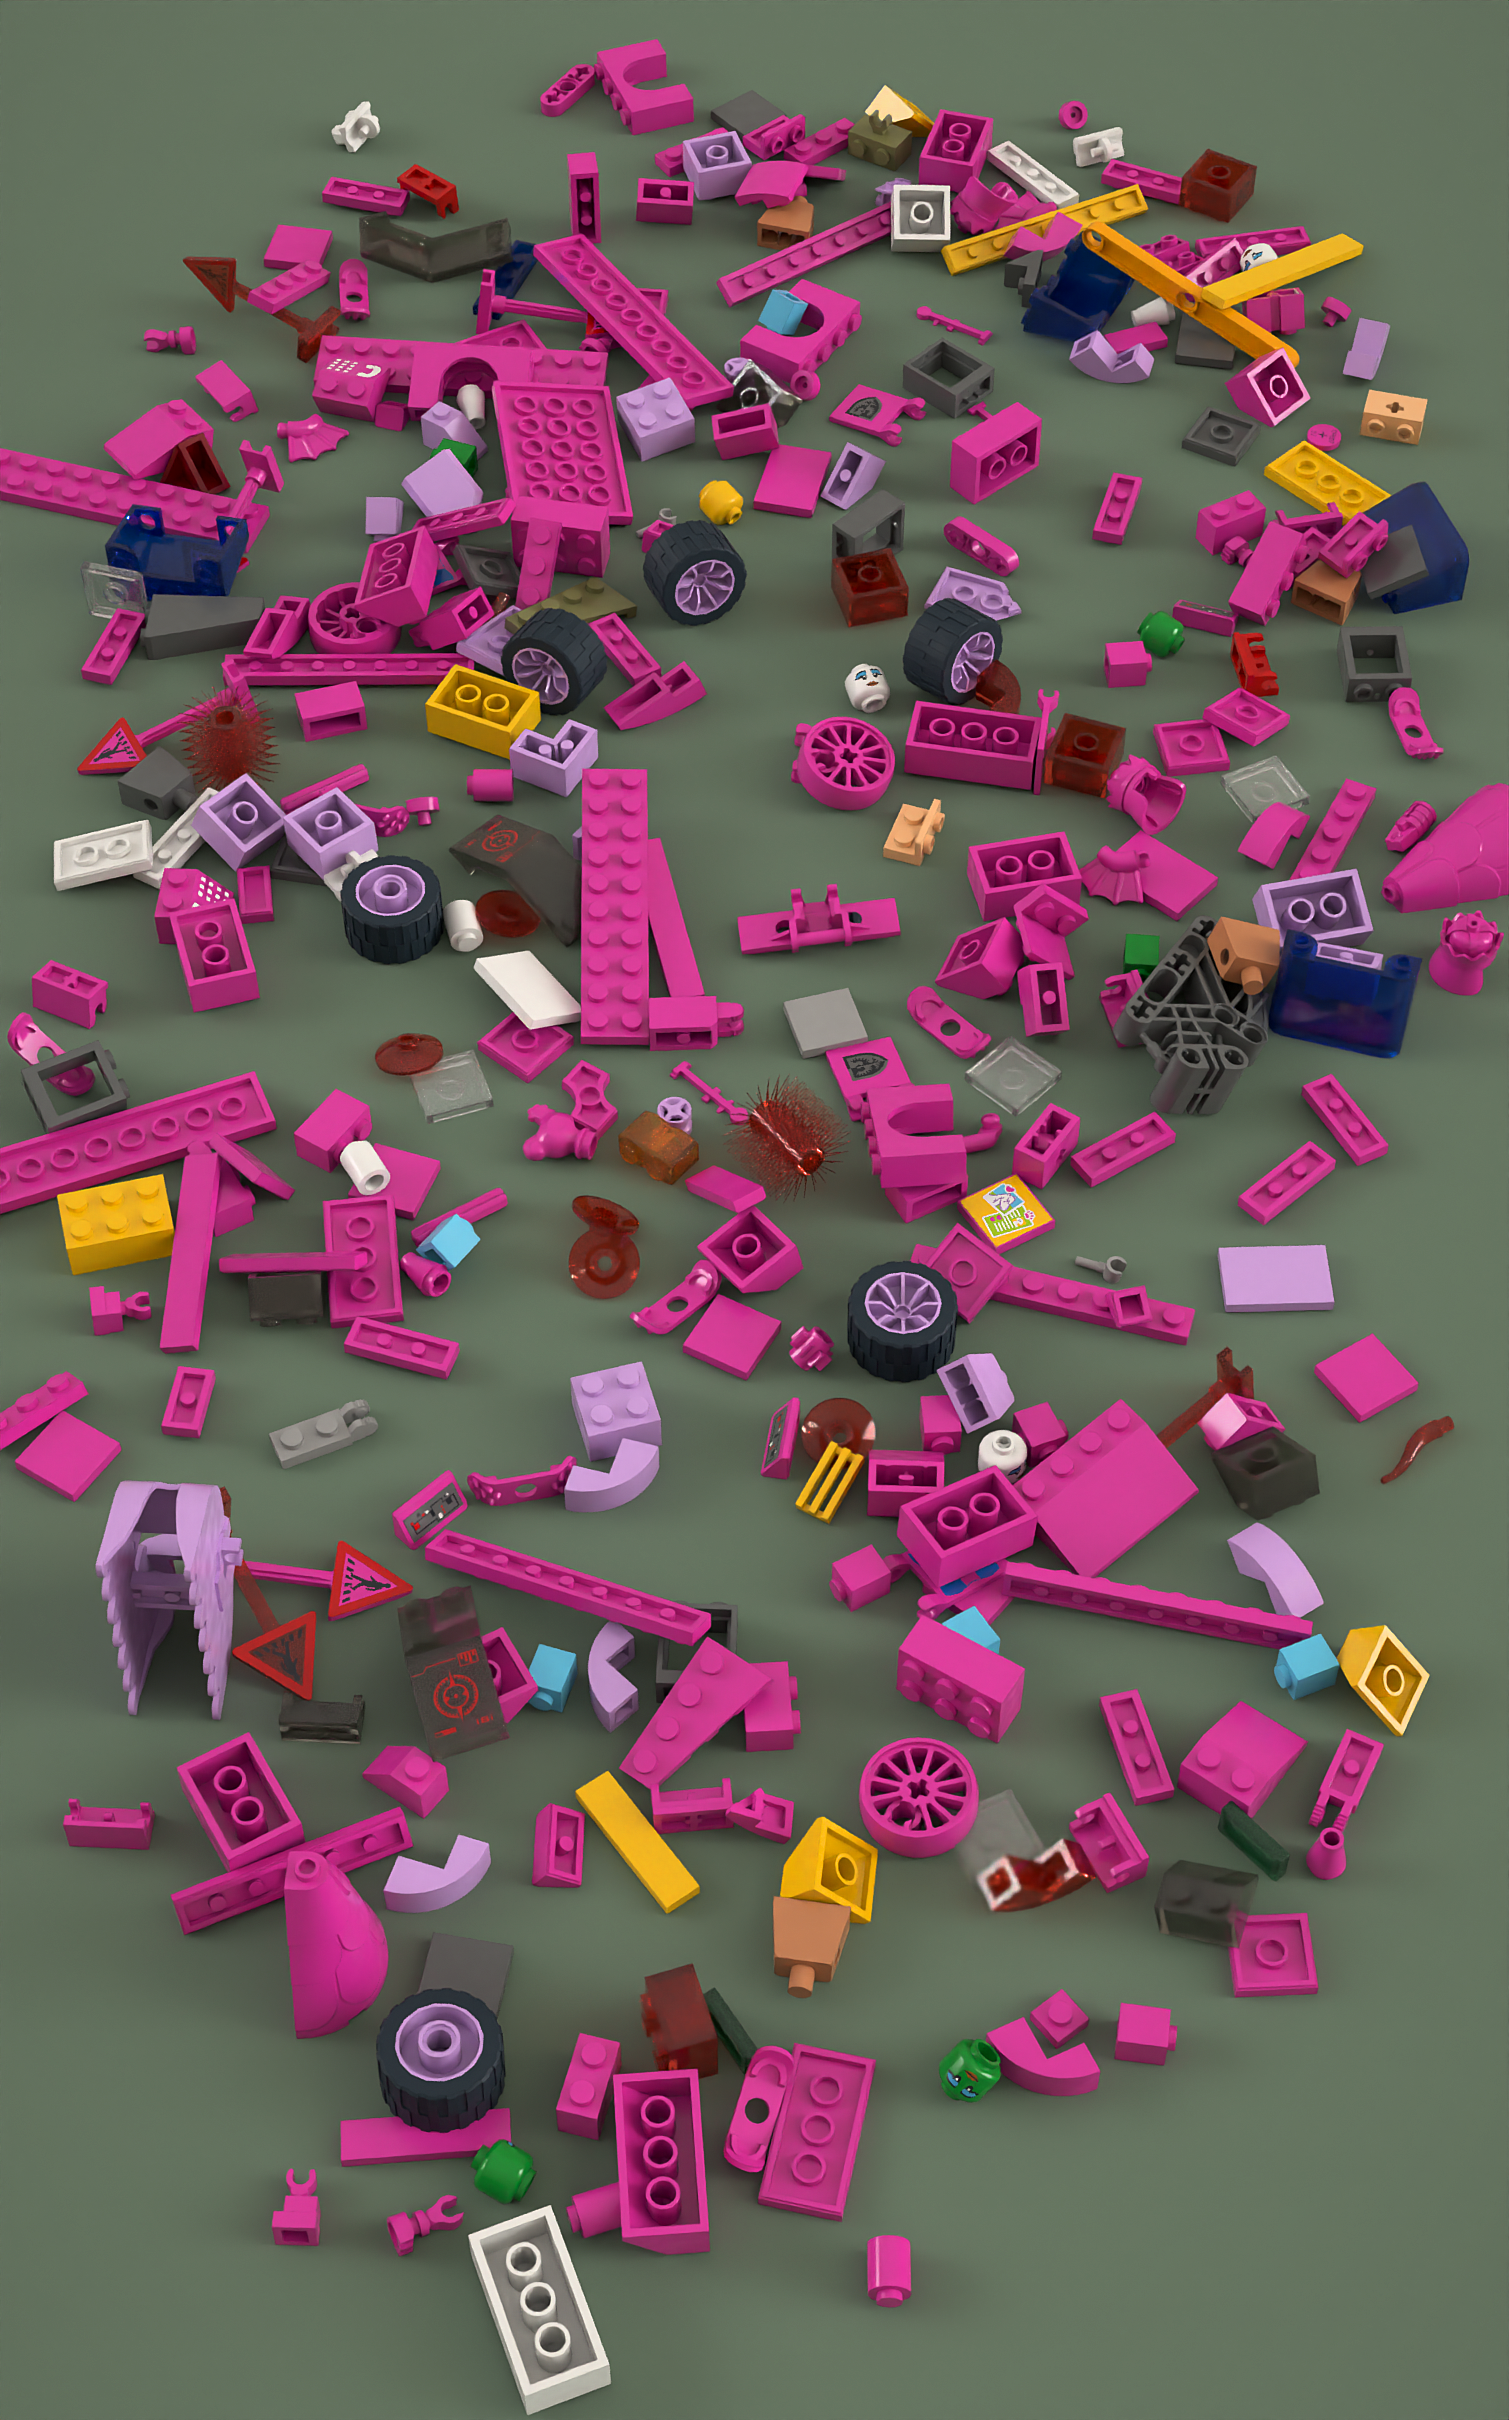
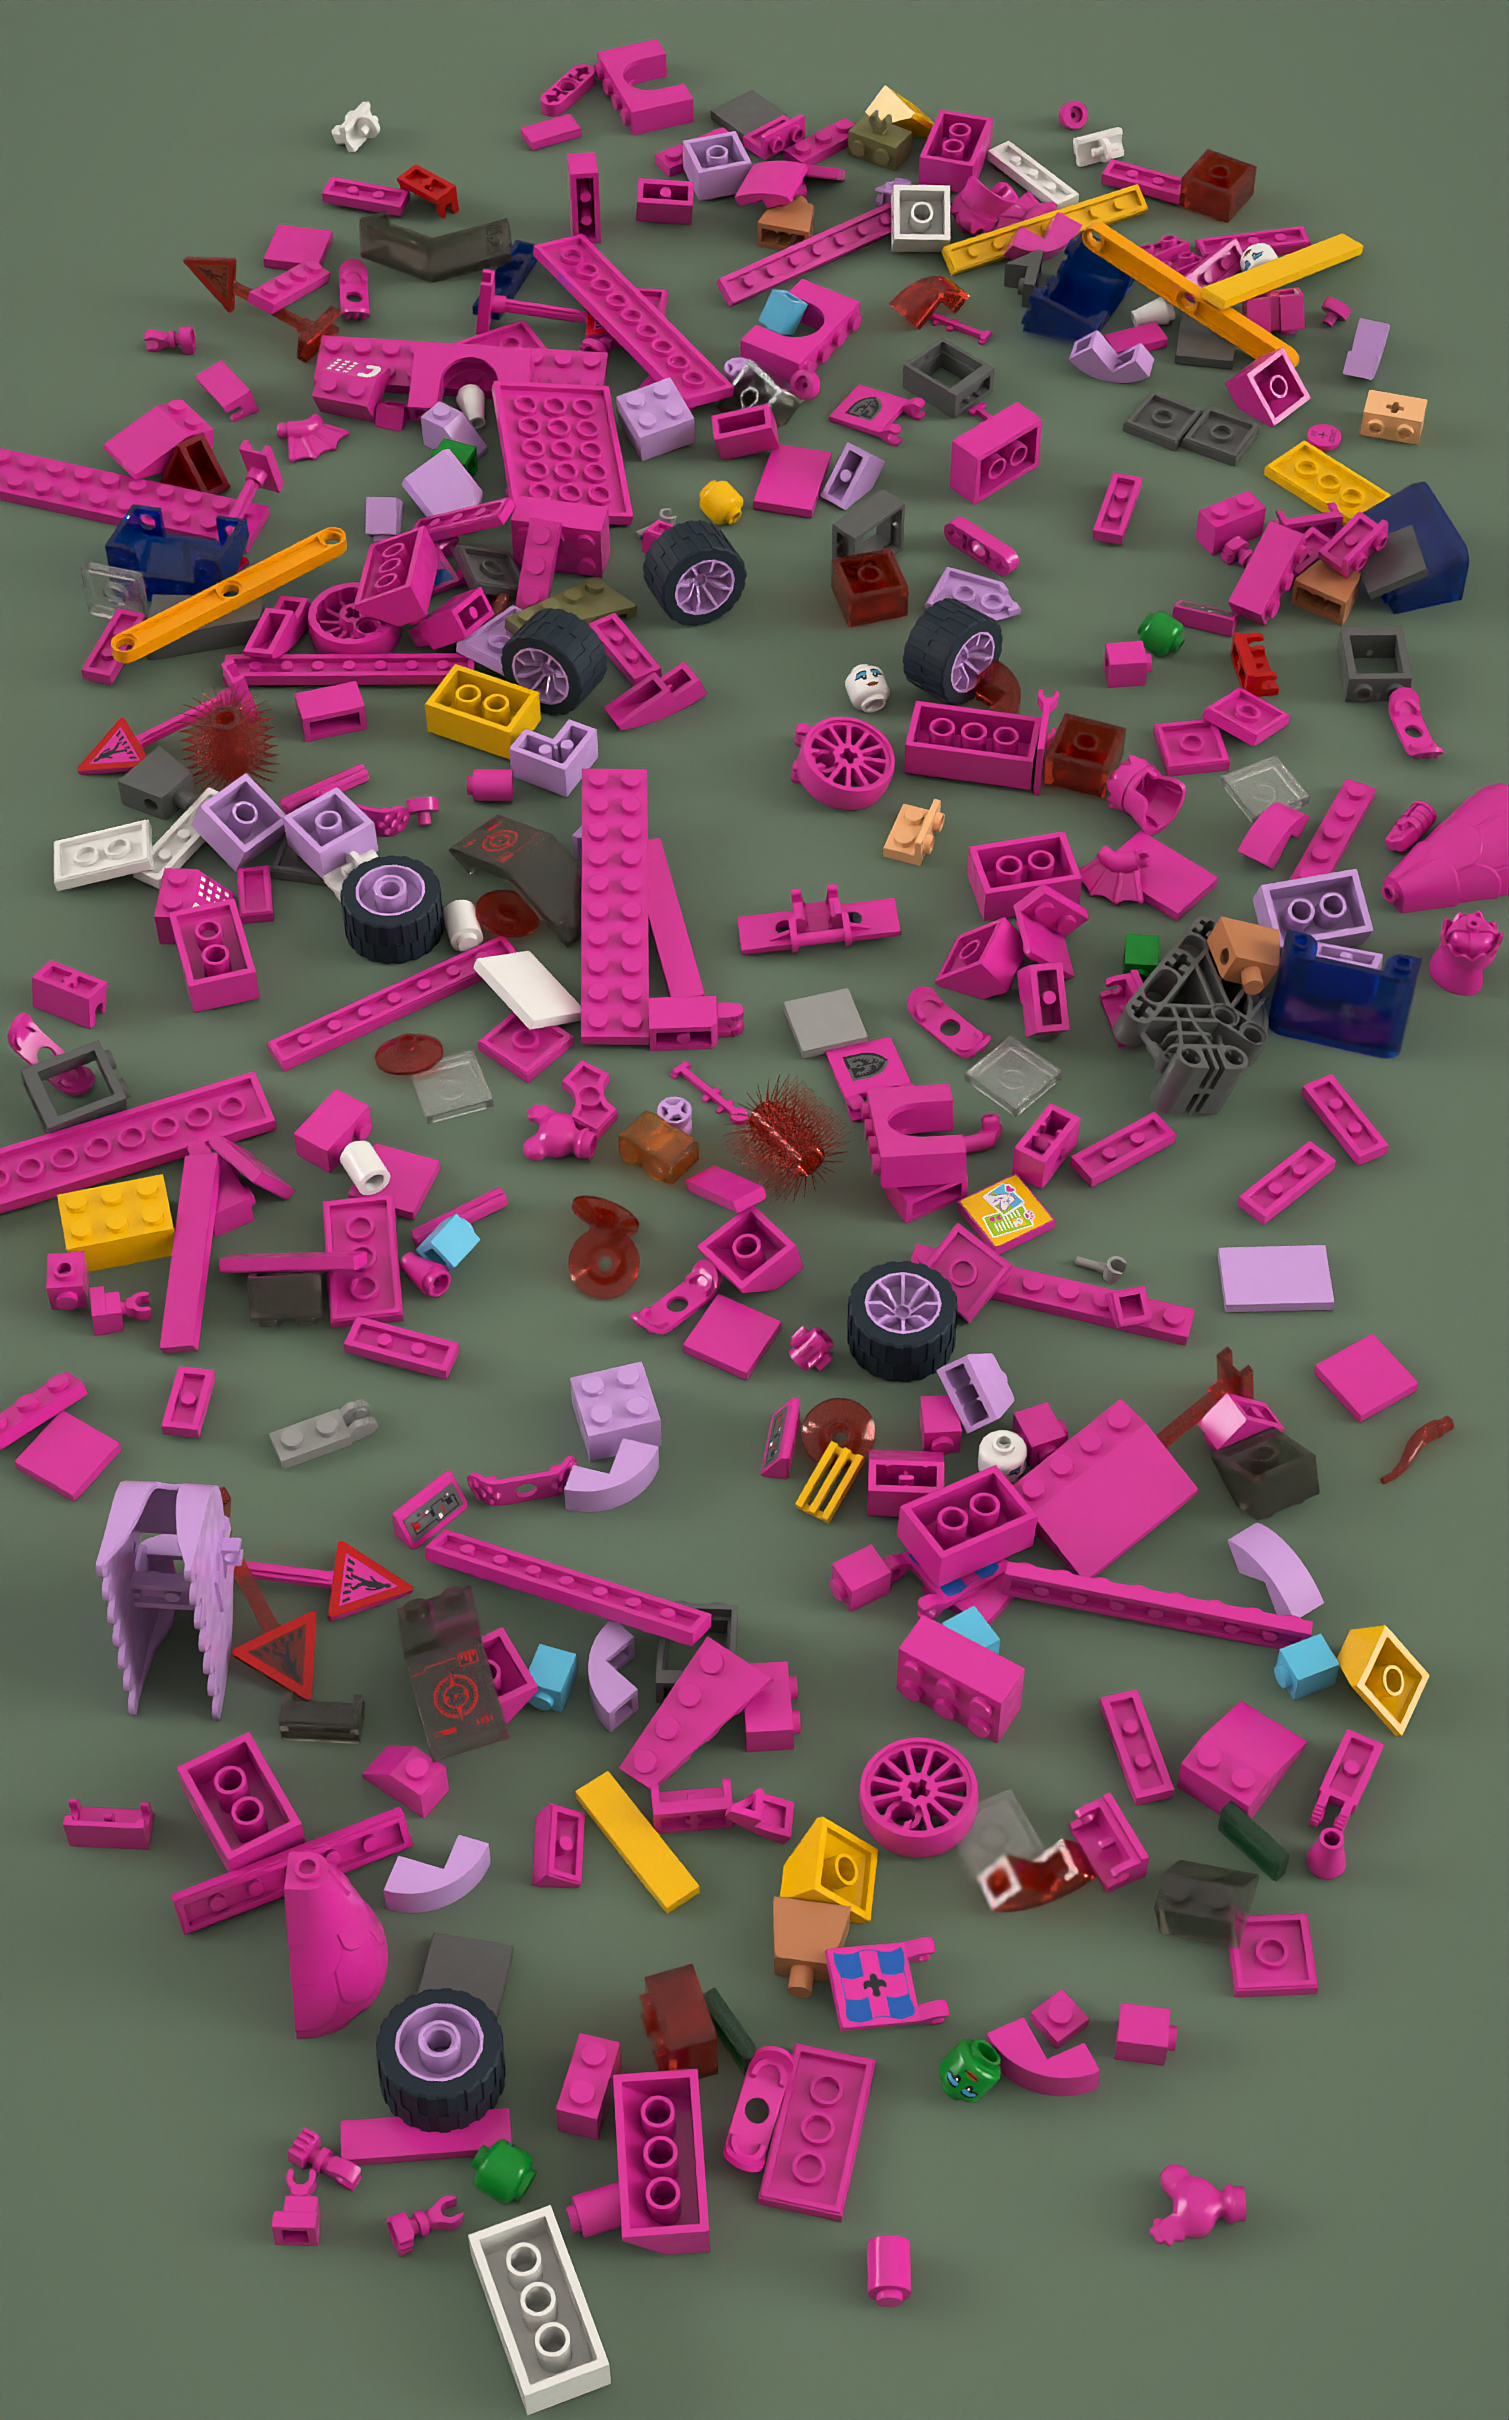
none -> dark pink brick [46,1251,89,1310]
none -> light orange beam [111,527,347,663]
none -> dark pink tile [267,934,517,1072]
none -> dark pink piece [288,2127,362,2191]
none -> dark pink tile [520,114,581,151]
none -> dark pink flag [825,1937,949,2031]
none -> clear red brick [889,276,970,330]
none -> dark grey tile [1123,391,1203,451]
none -> dark pink animal [1149,2164,1246,2247]

